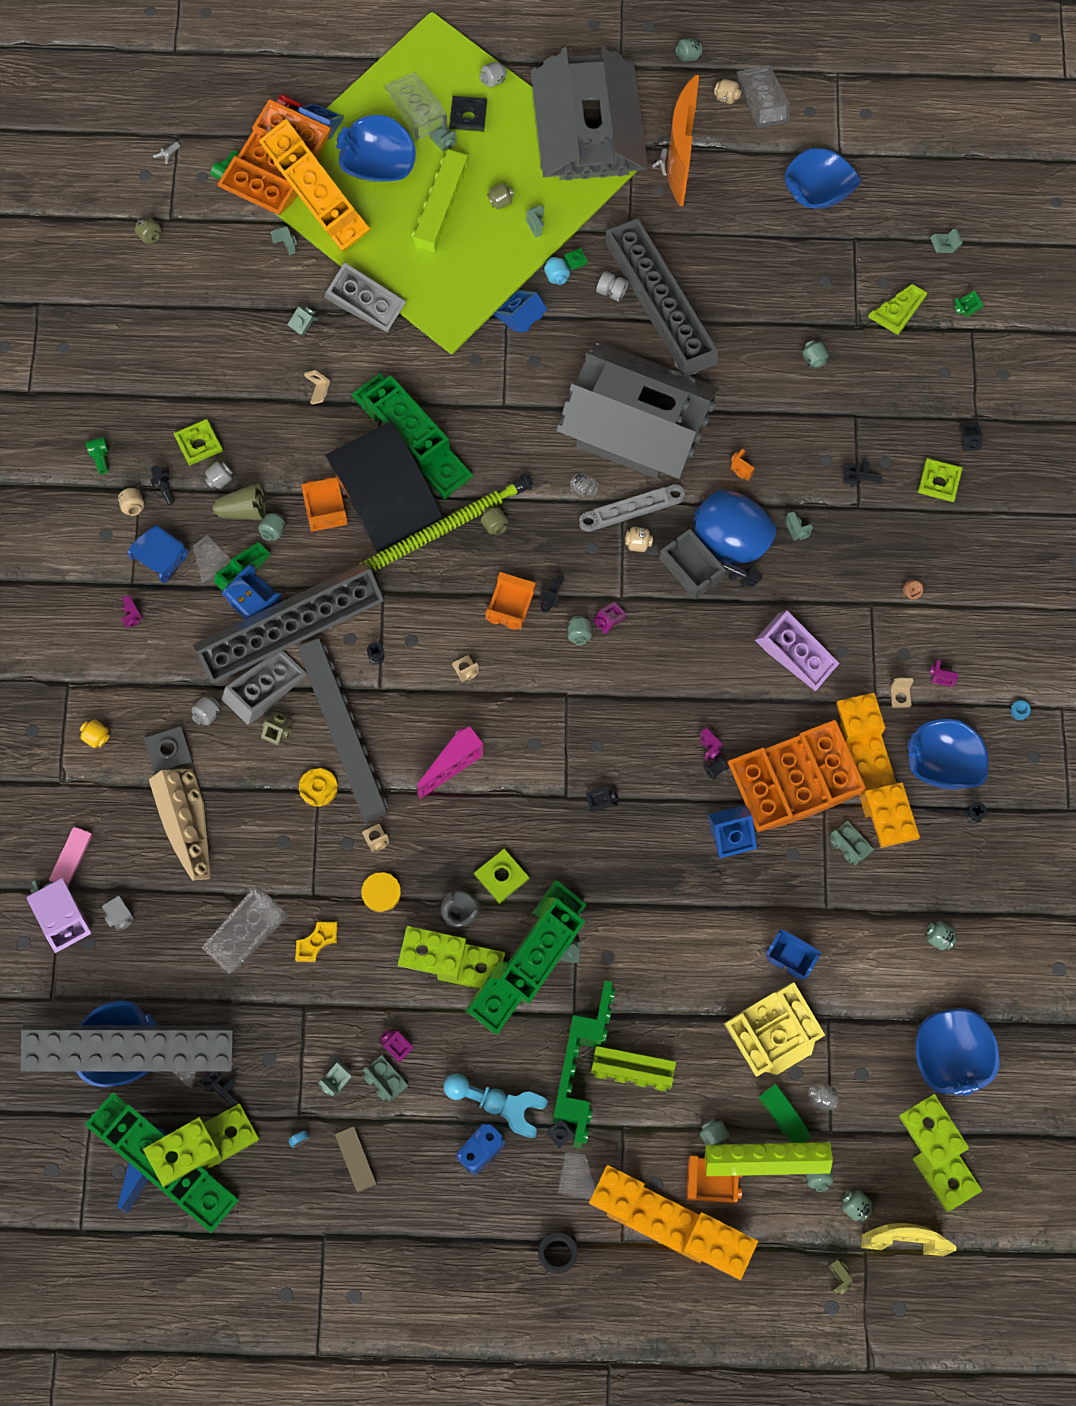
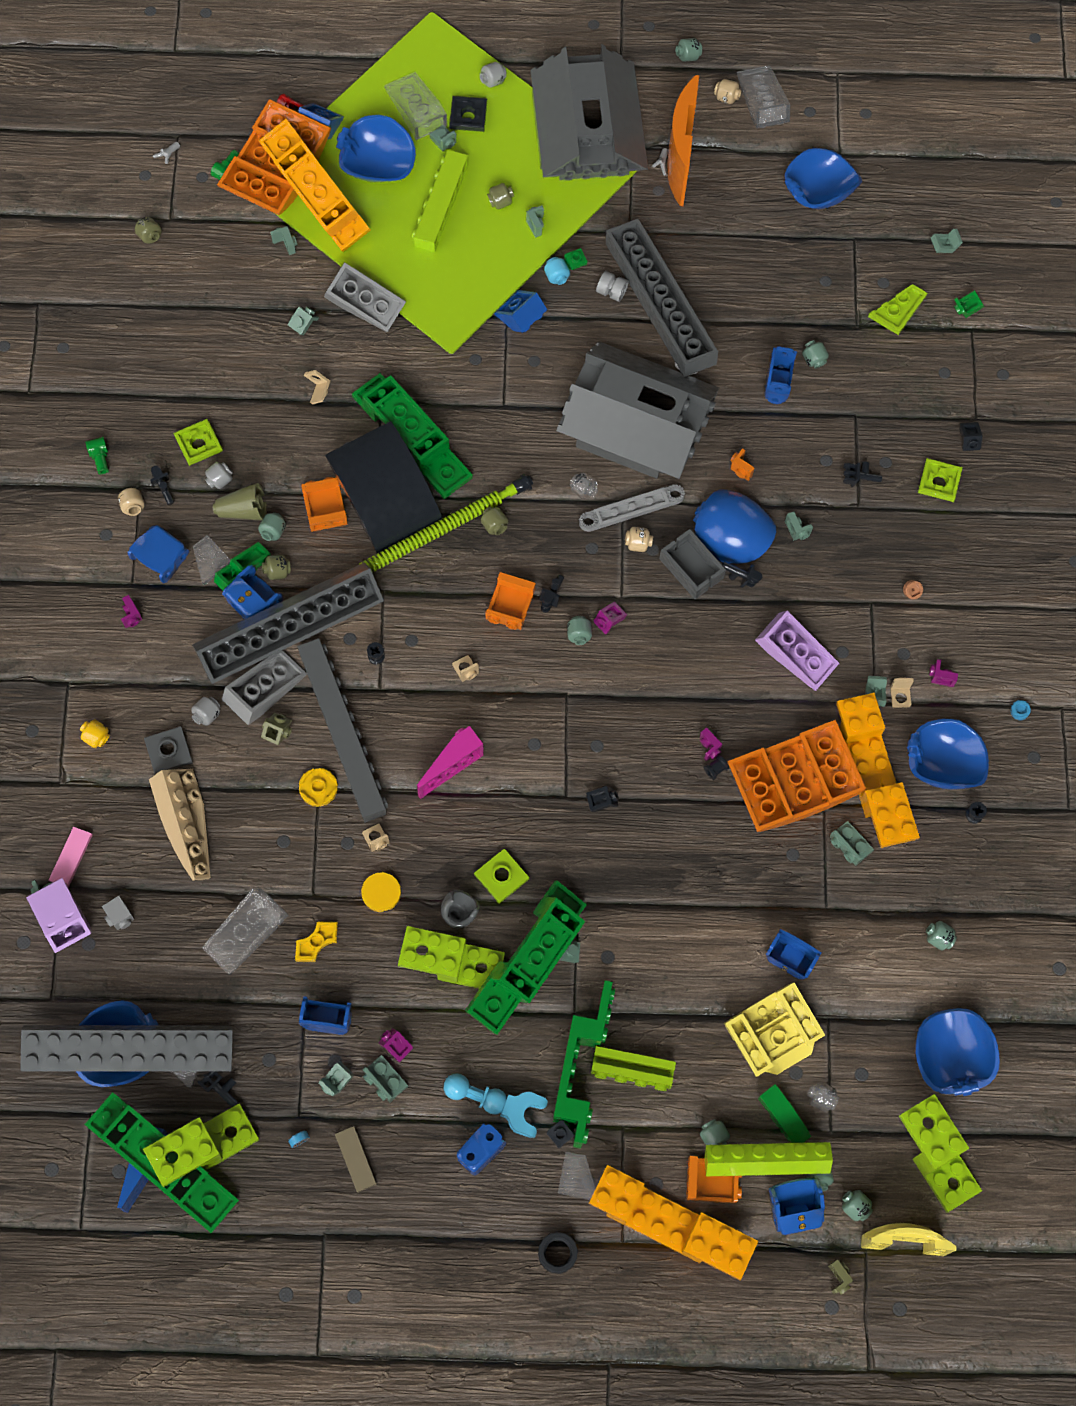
blue slope [708,805,757,858] -> none
none -> olive head [262,555,291,580]
none -> blue piece [299,996,352,1035]
none -> blue piece [764,347,797,404]
none -> blue piece [769,1178,825,1235]
none -> sand green bracket [865,676,887,707]

